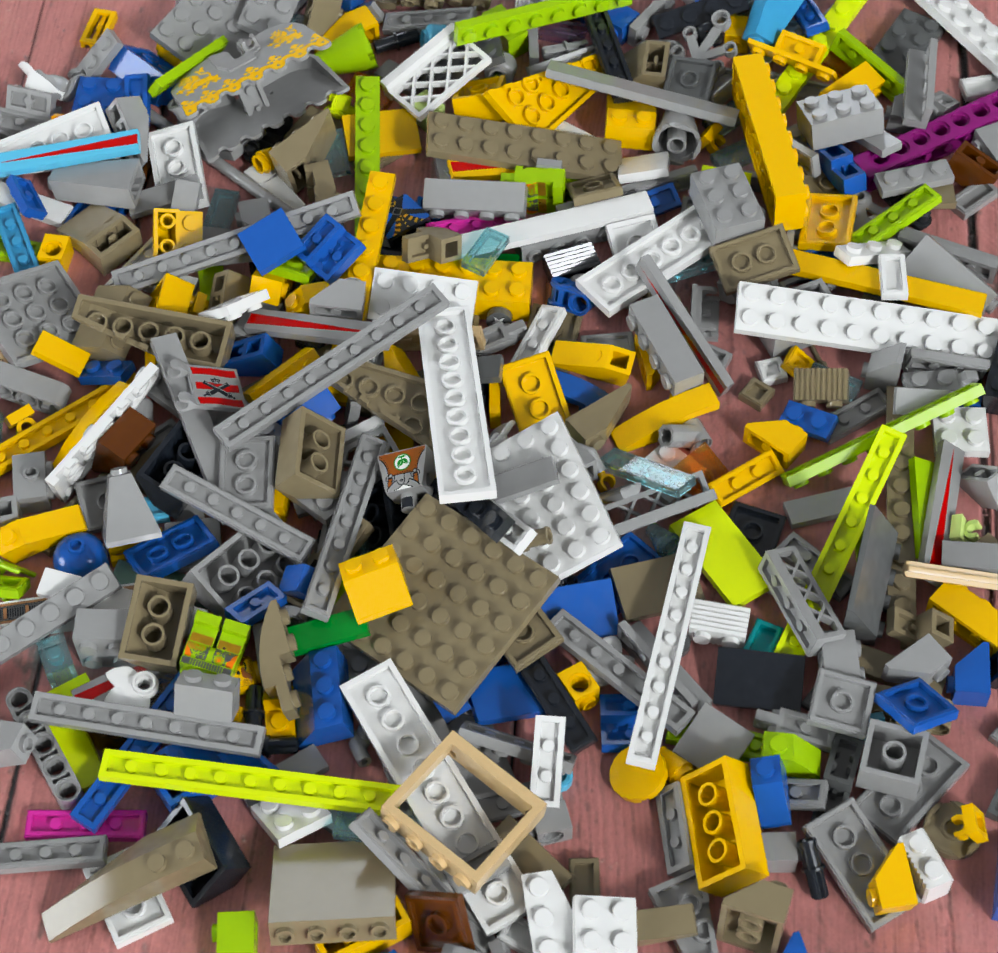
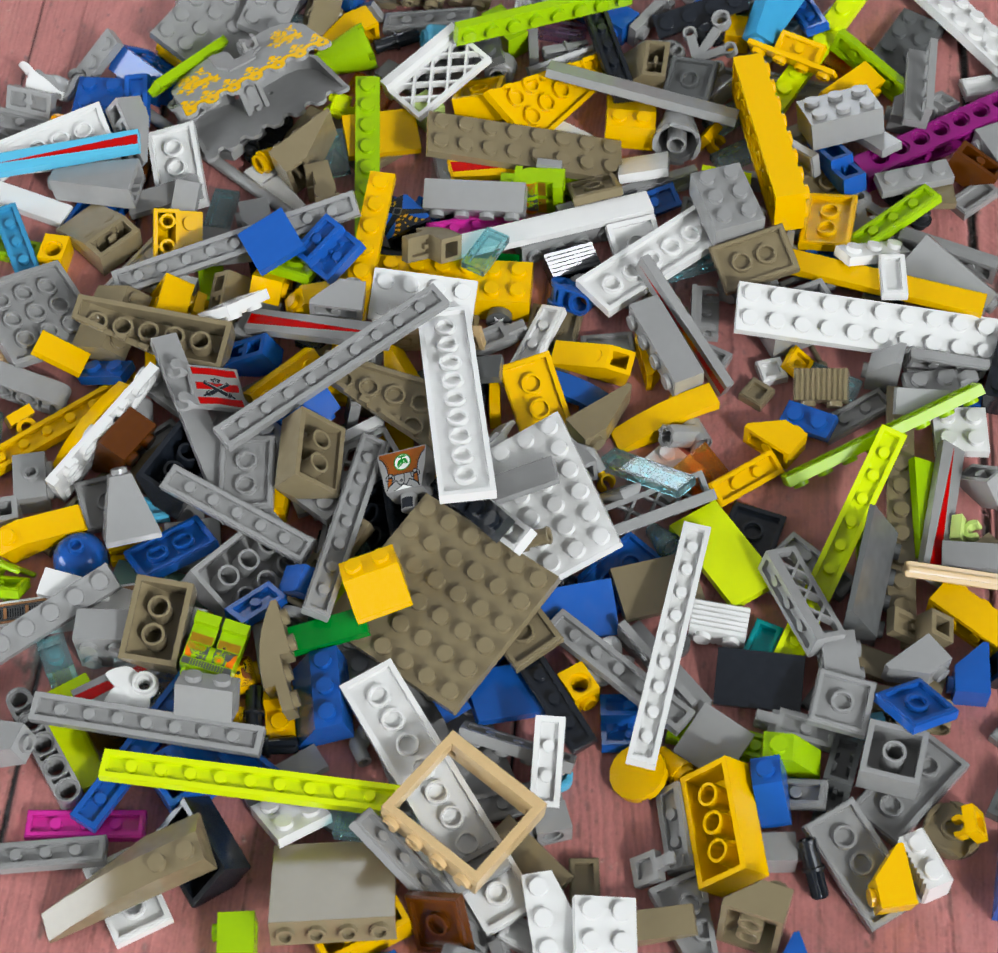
blue plate [5,175,48,220] -> none
yellow tile [79,8,118,49] -> none
light grey tile [783,486,852,530] -> none
none -> light grey plate [630,849,686,890]

